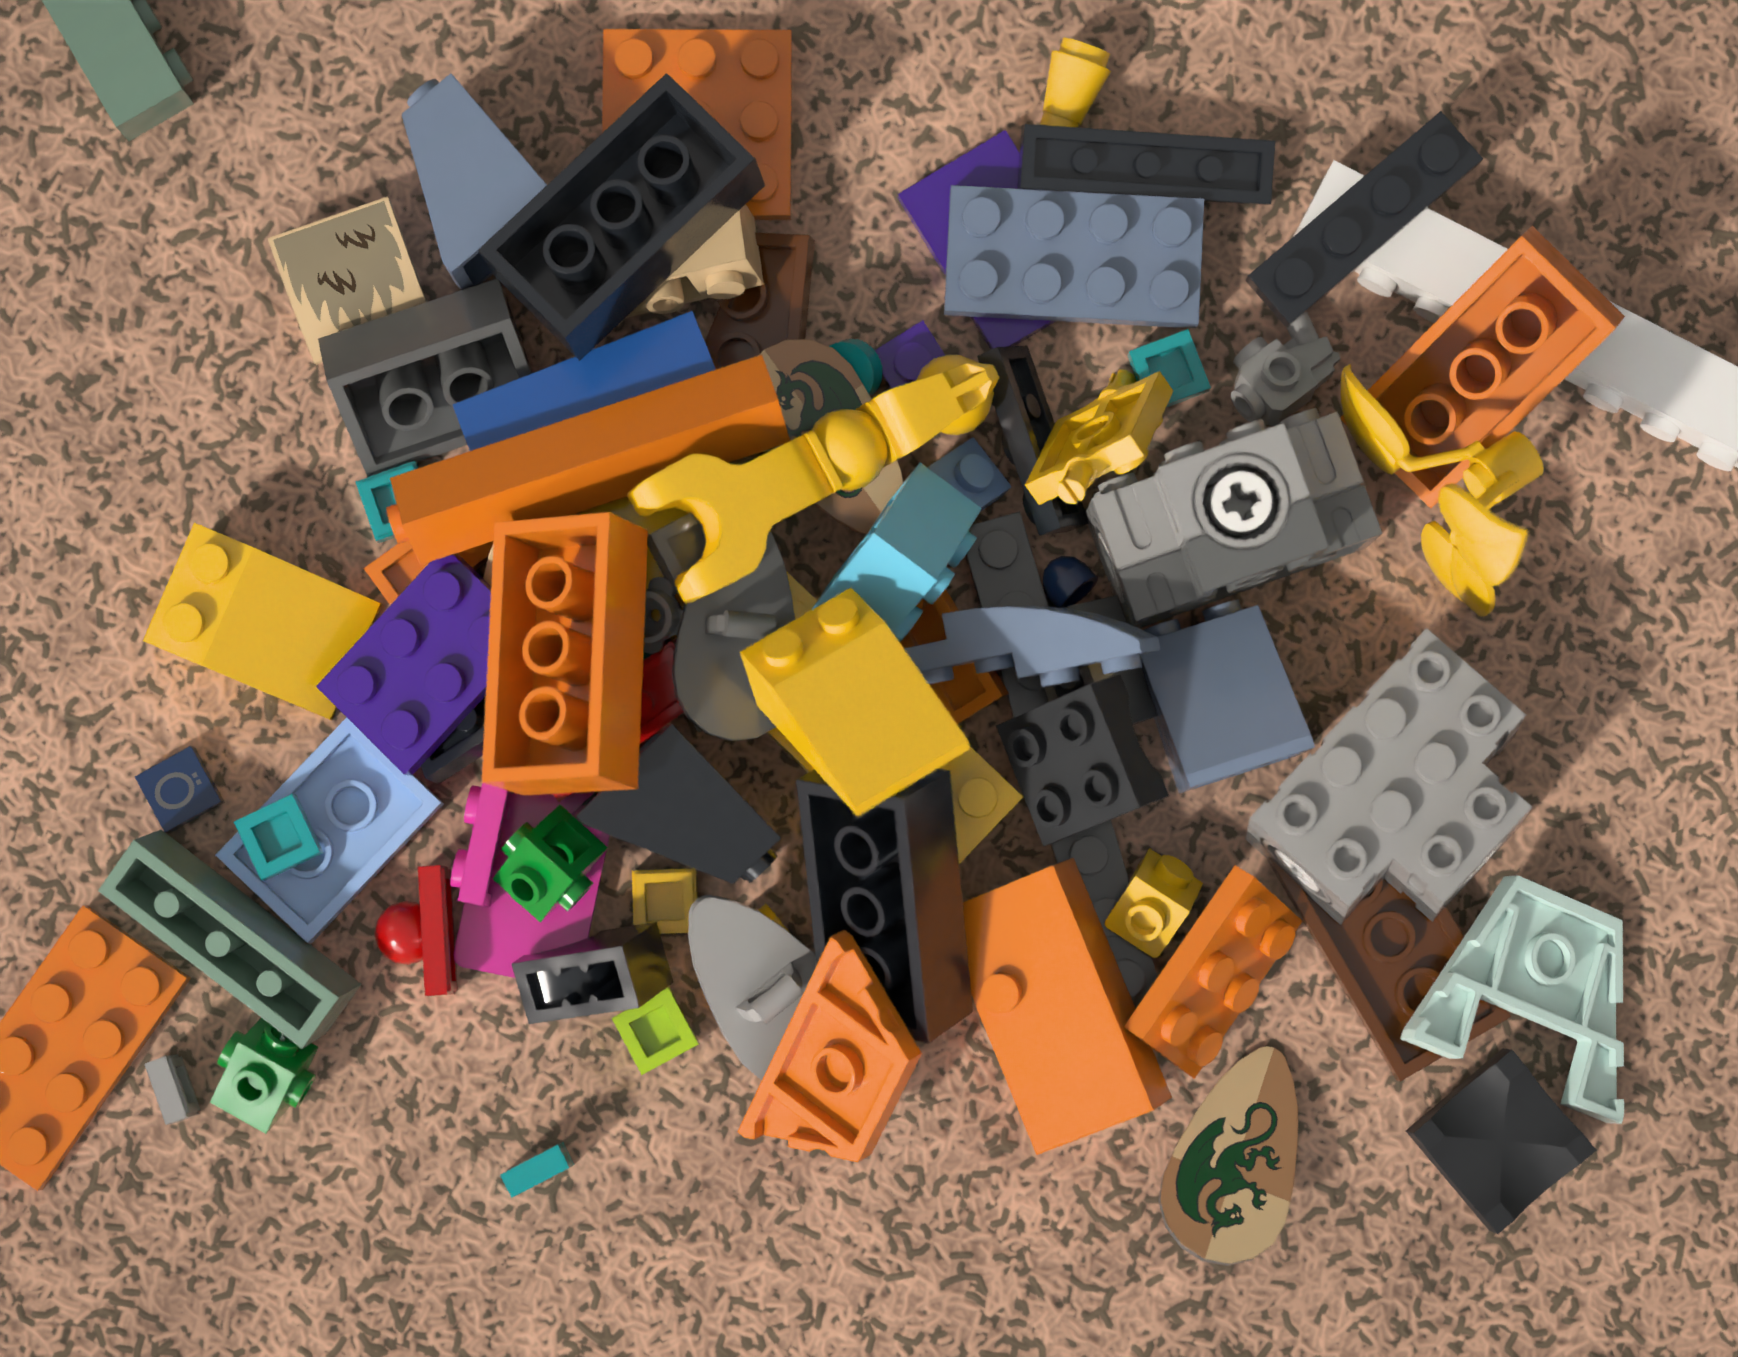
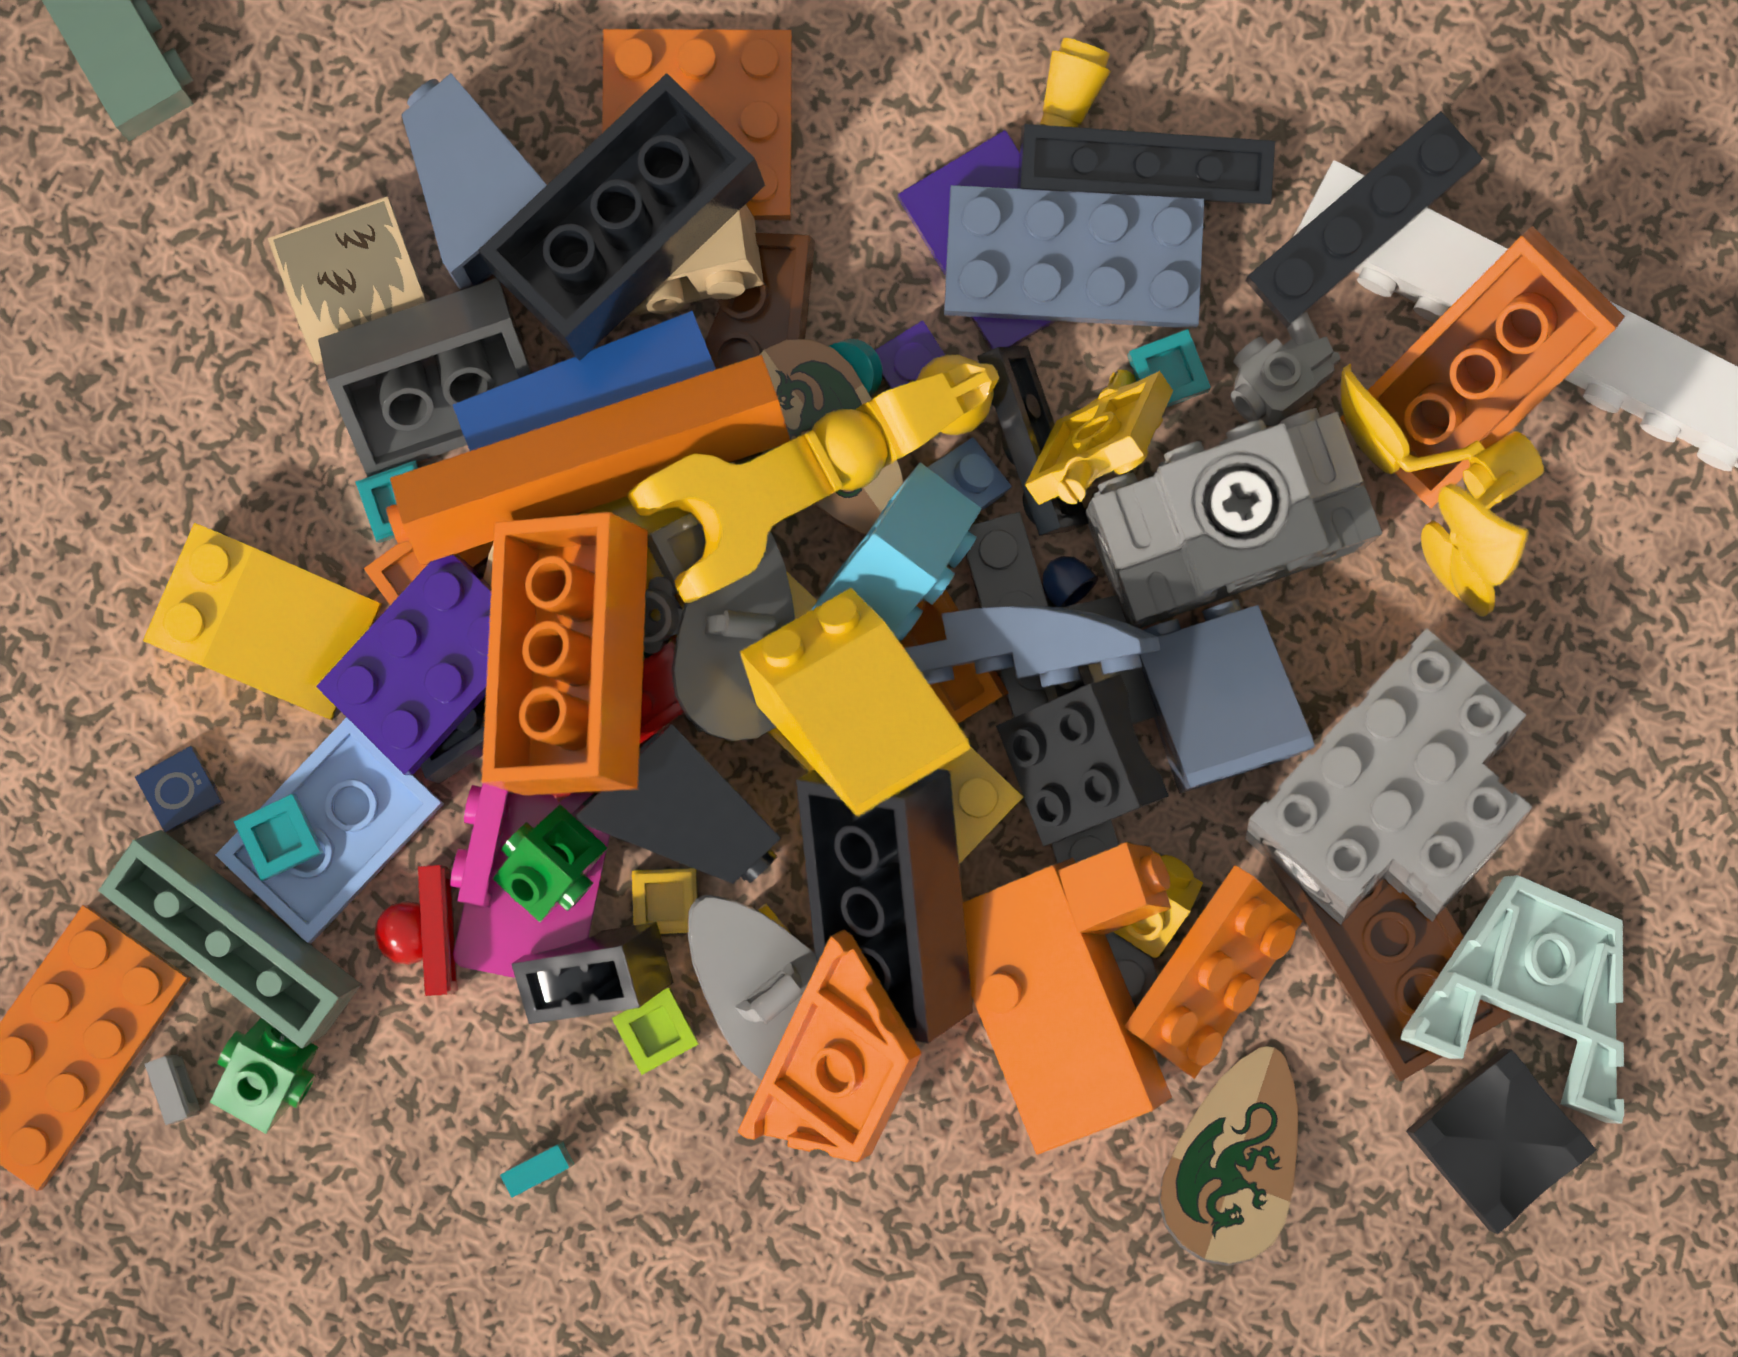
none -> orange brick [1058,842,1171,936]

